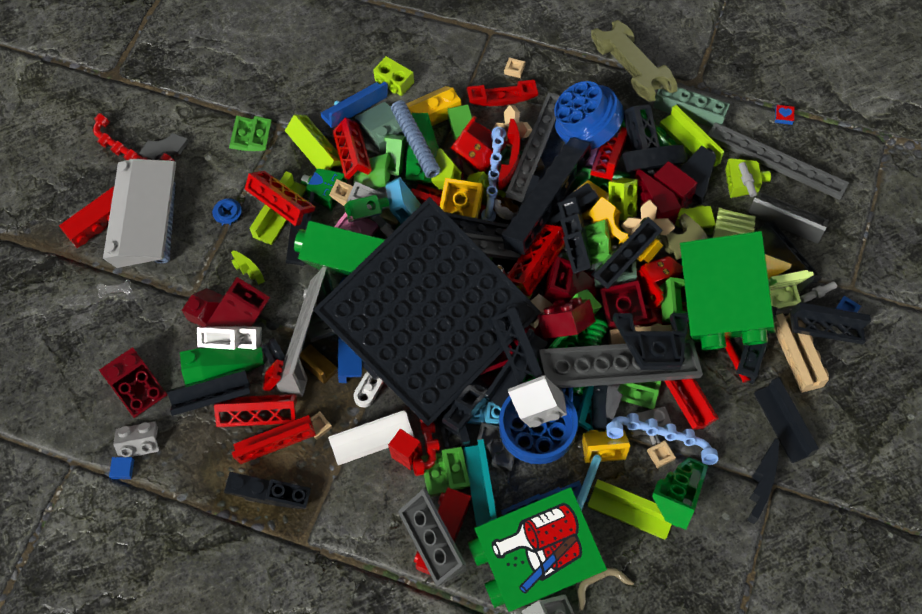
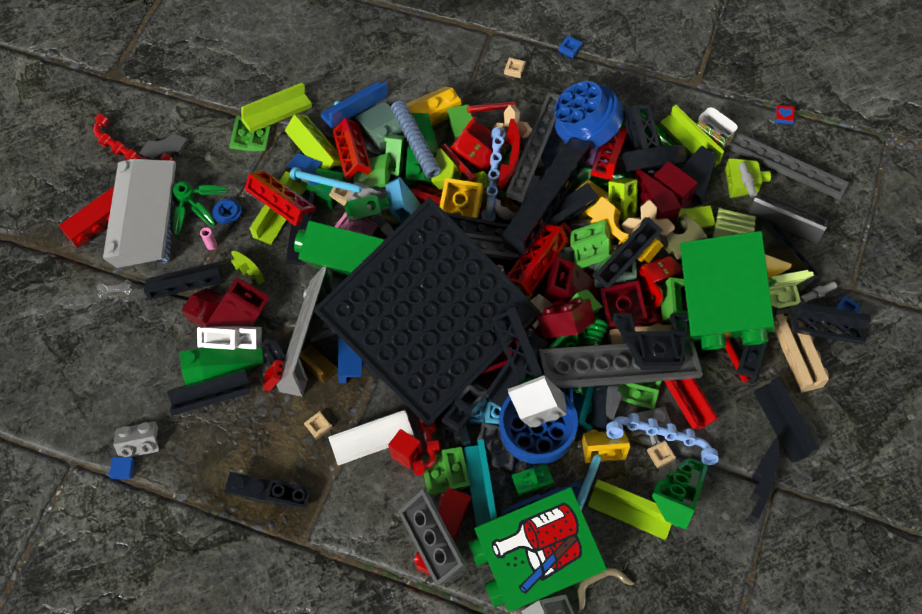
dark red slope [99,347,167,418] -> none
red fence [214,394,297,427] -> none
red fence [232,415,316,464] -> none
white plate [354,372,384,408] -> none
lime brick [373,56,414,96] -> none
red slope [467,80,538,106] -> none
black slope [558,197,592,274] -> none
olive piece [591,20,677,102] -> none
sand green brick [653,87,730,127] -> none
none -> black panel [143,262,223,300]
none -> green plant [173,182,229,235]
none -> bright pink axle [200,228,217,250]
none -> lime panel [241,83,312,133]
none -> blue sticker [286,153,322,174]
none -> medium azure bar [290,167,362,193]
none -> red bar [441,144,477,182]
none -> red bar [467,101,516,113]
none -> green hips [512,464,554,496]
none -> blue tile [559,36,582,58]
none -> white piece [697,107,737,149]

